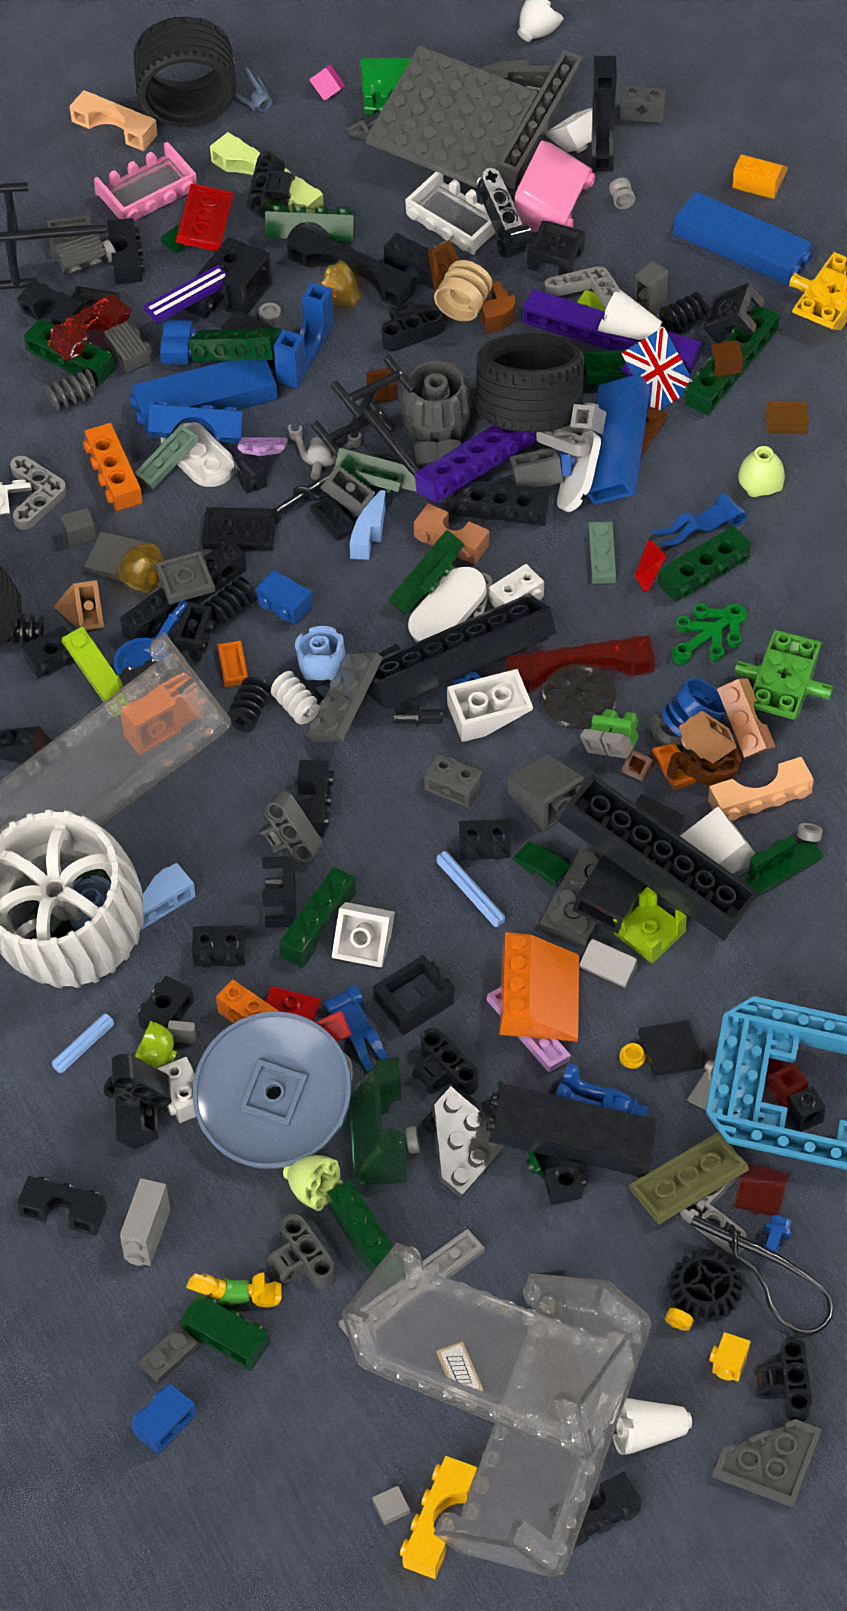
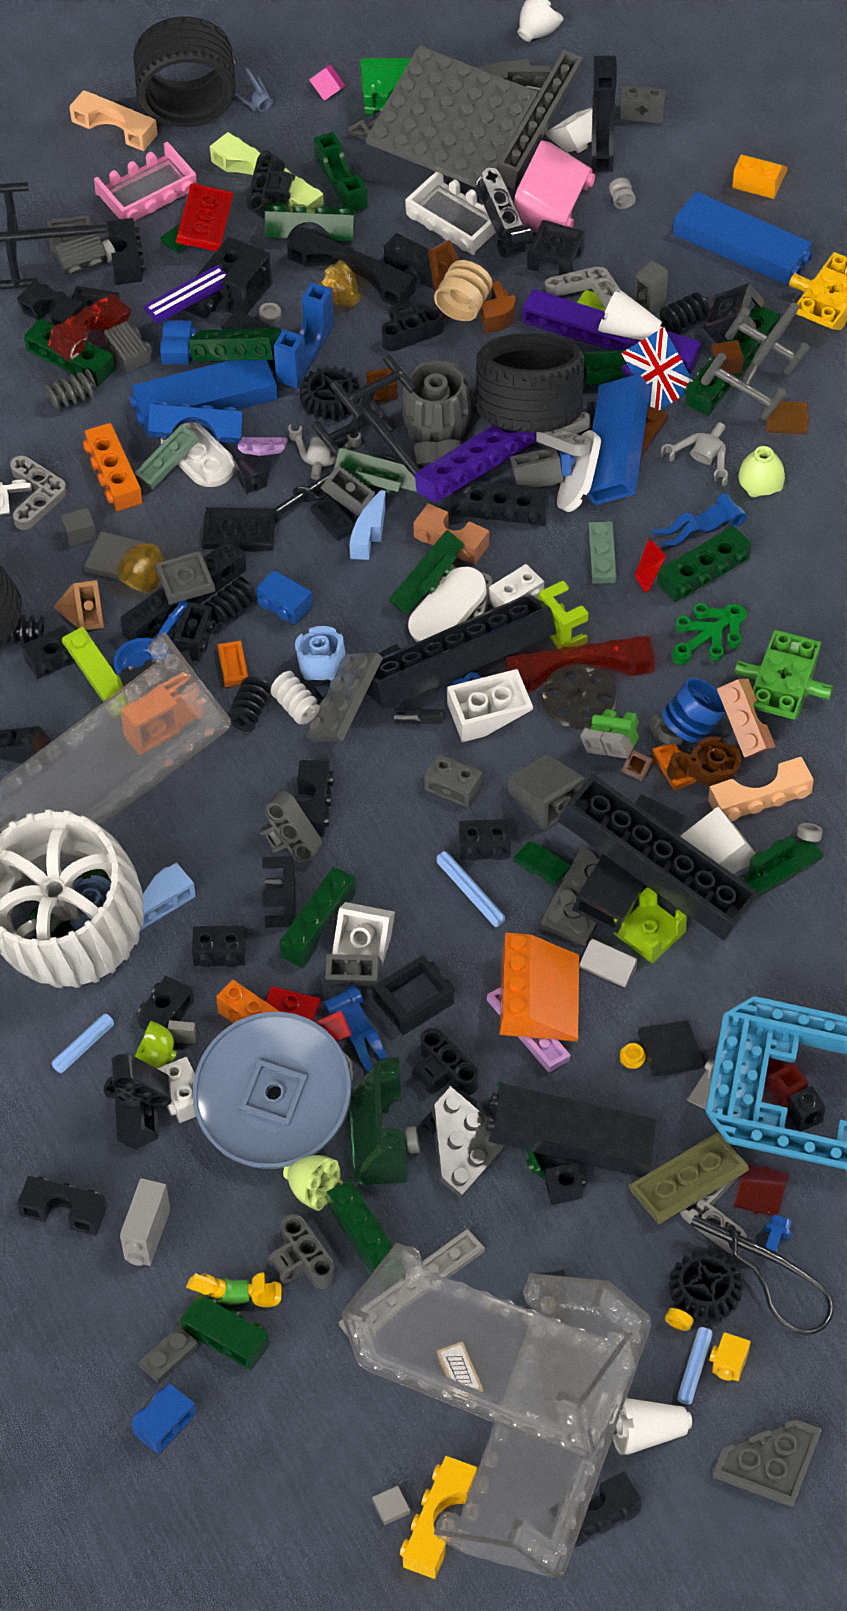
blue piece [555,1063,649,1117] -> none
light grey brick [570,403,606,435] -> none
medium nougat brick [679,711,737,763] -> none
black piece [753,1337,812,1422] -> none
none -> black gear [299,365,361,422]
none -> dark green arch [313,131,368,211]
none -> dark grey brick [325,954,382,987]
none -> lime panel [538,580,589,654]
none -> light grey piece [661,422,728,486]
none -> light blue axle [677,1327,713,1405]
none -> dark grey piece [701,303,810,421]

